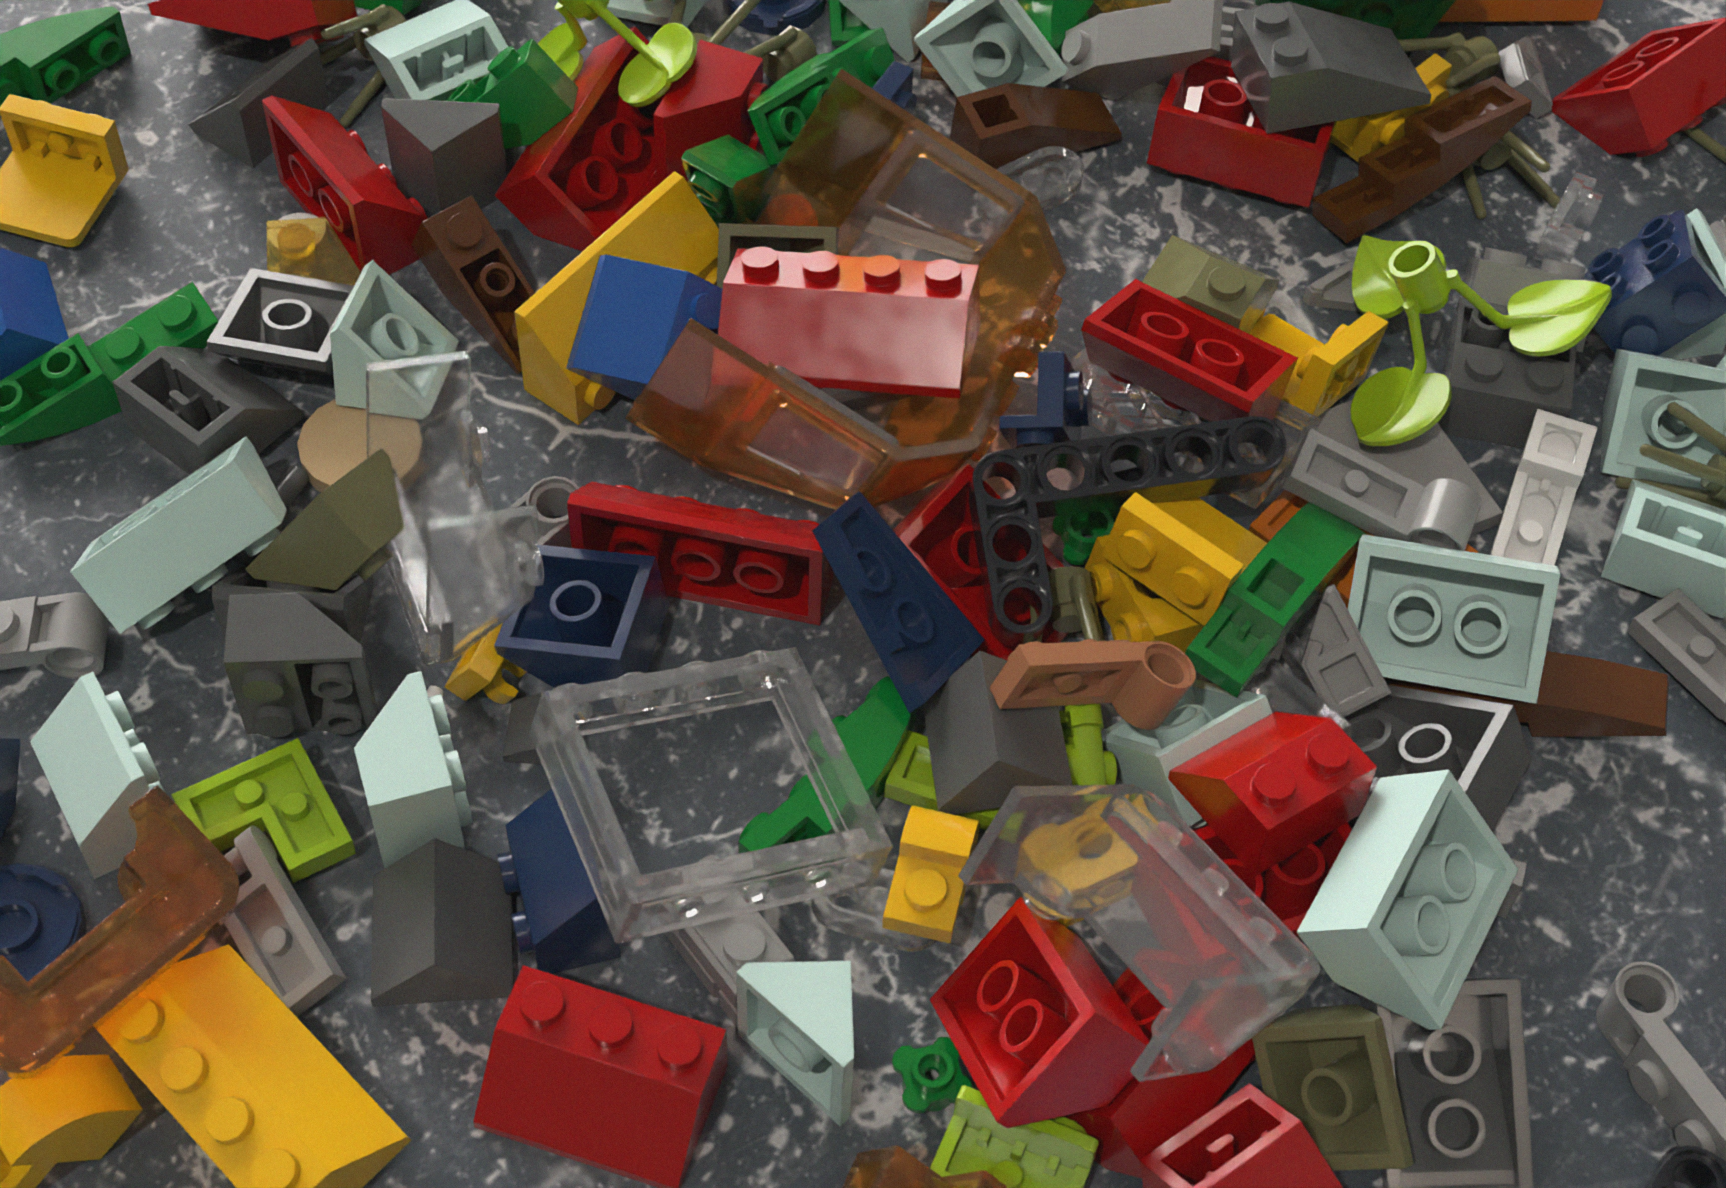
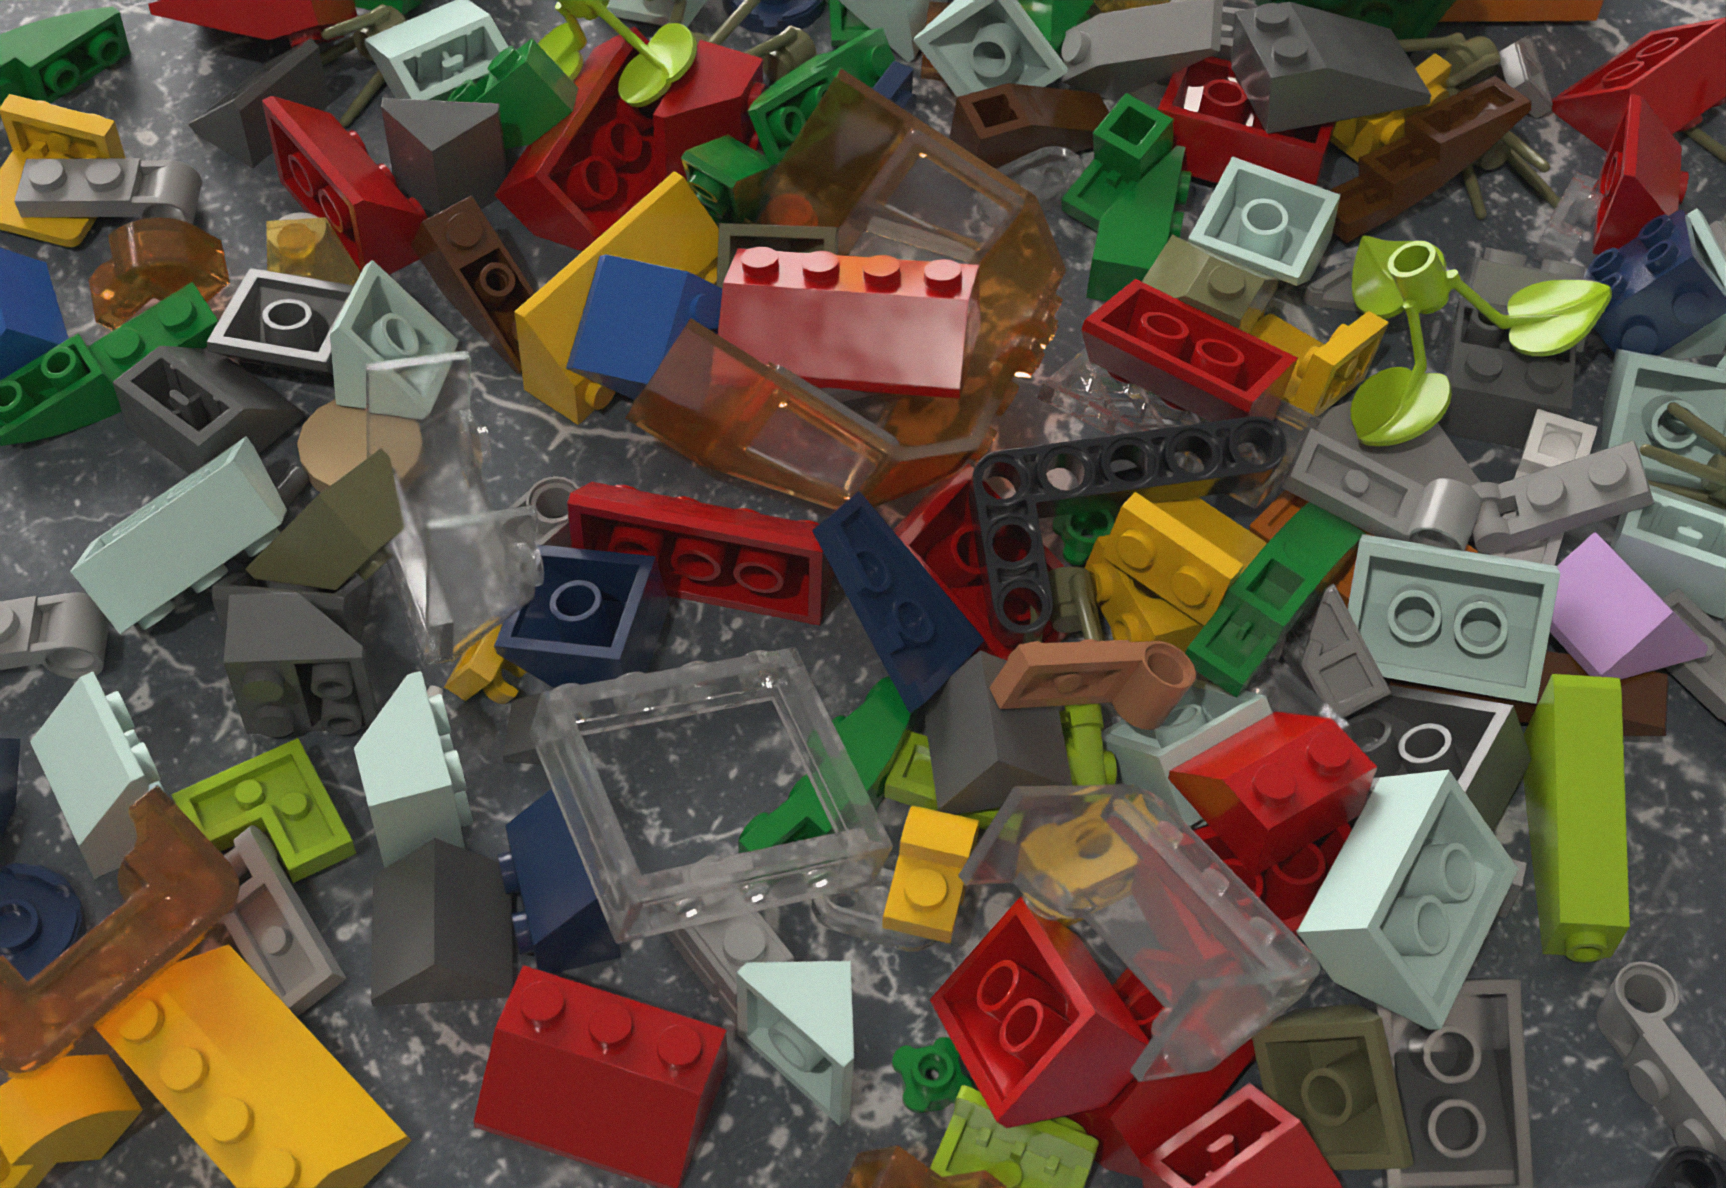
dark blue bracket [999,351,1093,449] -> none
none -> light grey plate [14,158,202,238]
none -> clear orange brick [88,217,230,330]
none -> green brick [1061,93,1173,232]
none -> green slope [1086,146,1192,301]
none -> light aqua slope [1188,157,1341,286]
none -> light grey plate [1470,440,1655,554]
none -> lime slope [1523,674,1630,962]
none -> lavender slope [1550,532,1708,679]
none -> red slope [1592,94,1689,255]

